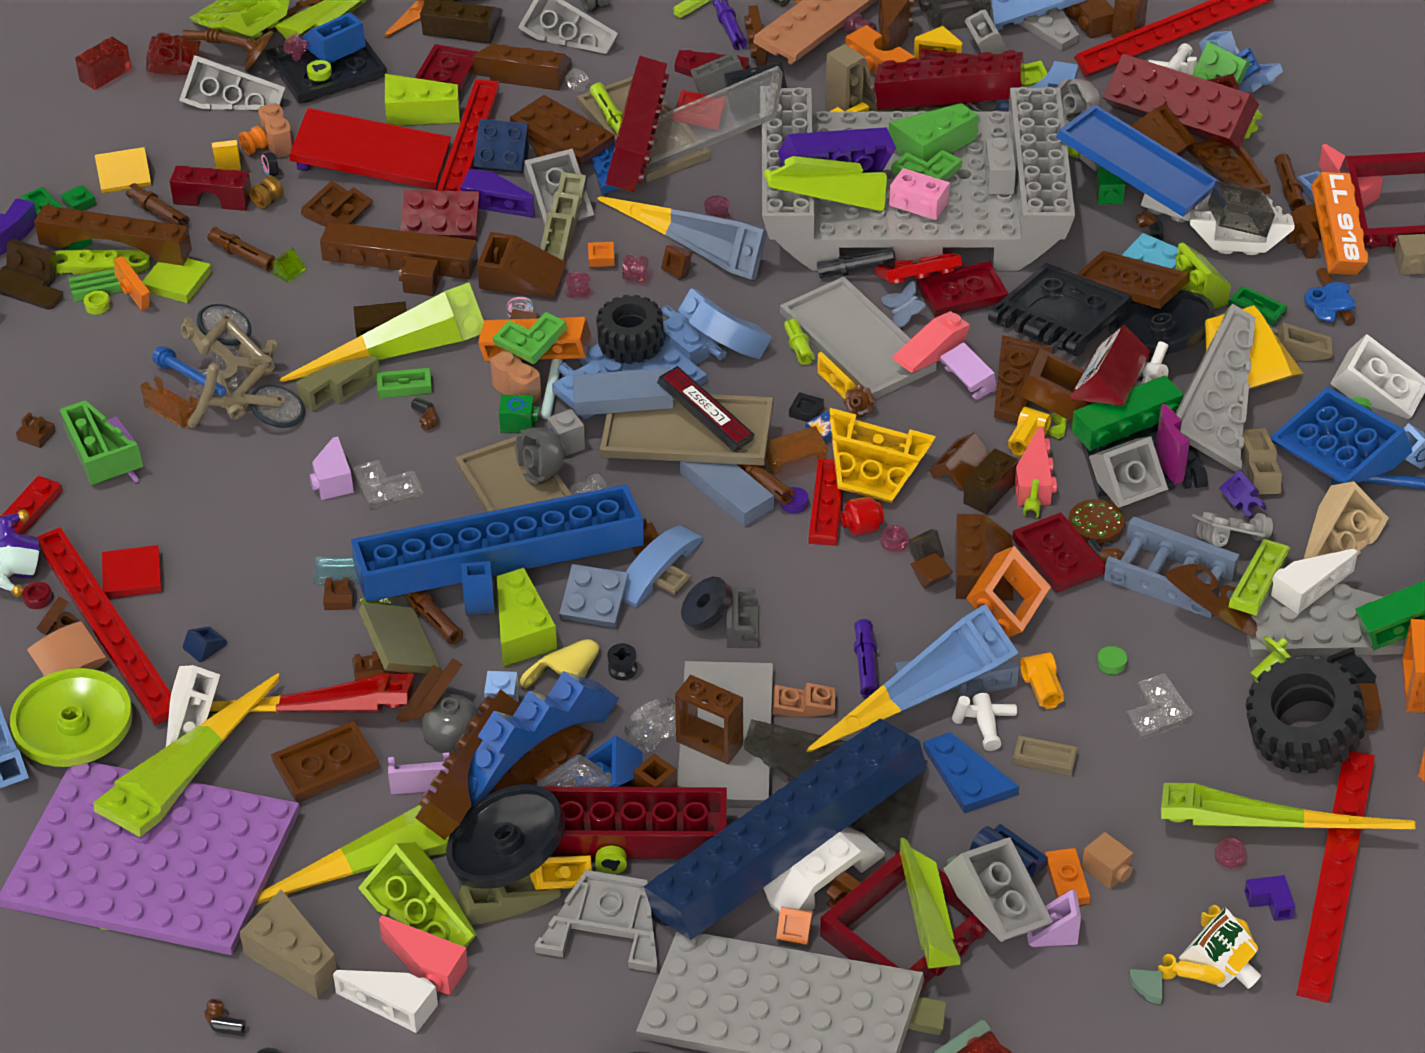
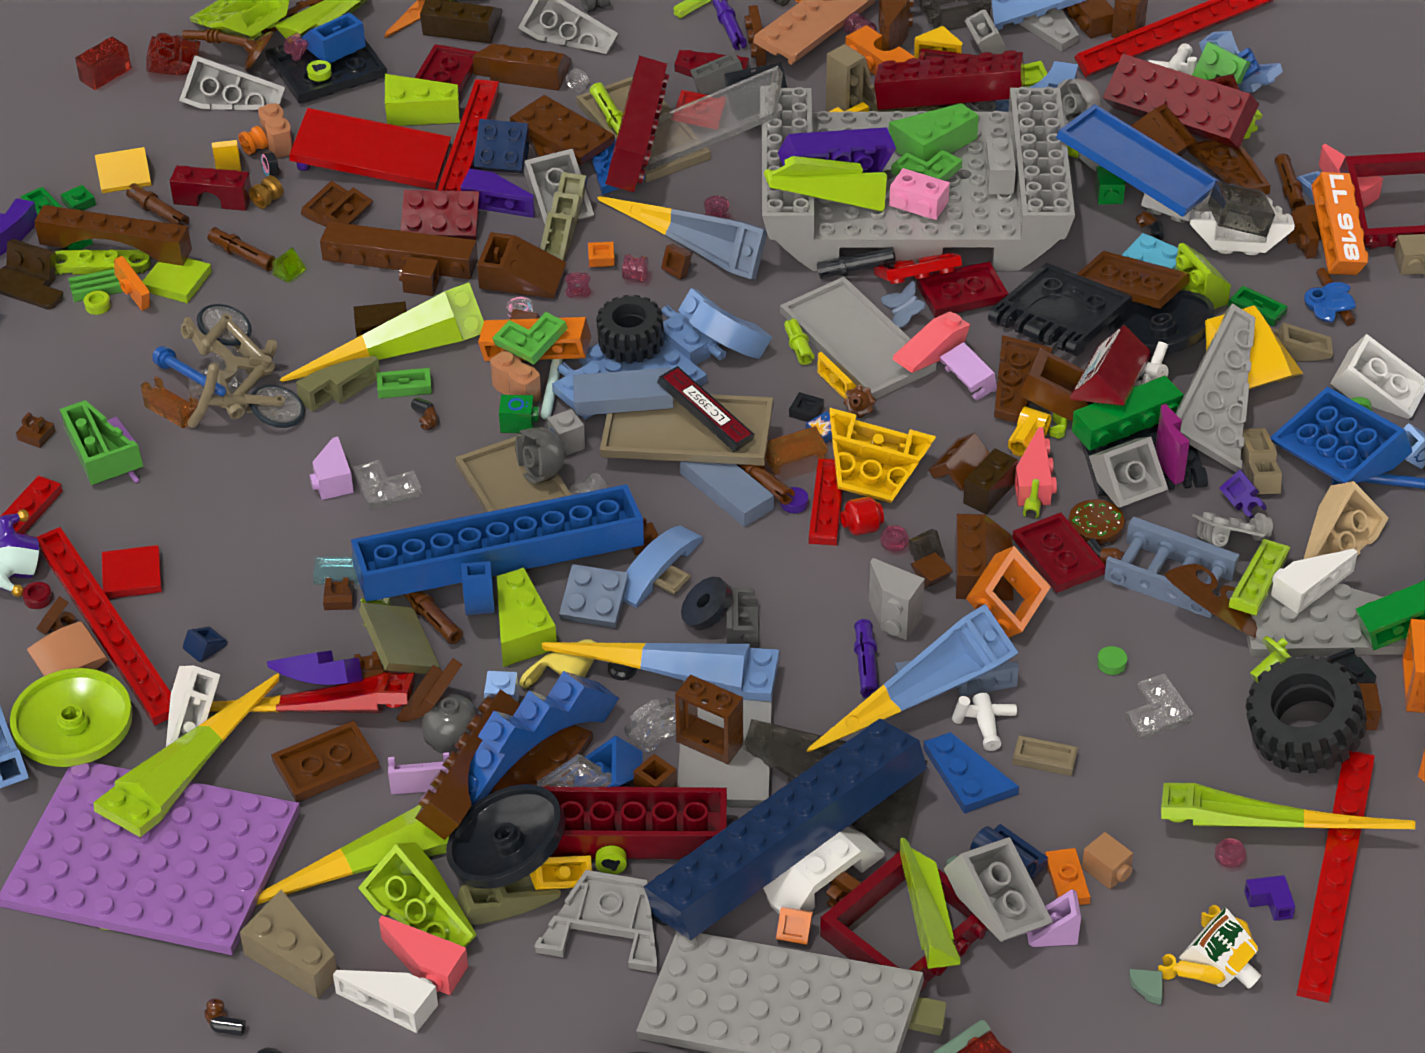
nougat slope [771,683,835,717] -> none
light orange piece [1020,652,1064,709] -> none
none -> dark purple slope [267,650,363,685]
none -> medium blue plate [542,642,780,701]
none -> light grey slope [869,558,925,640]

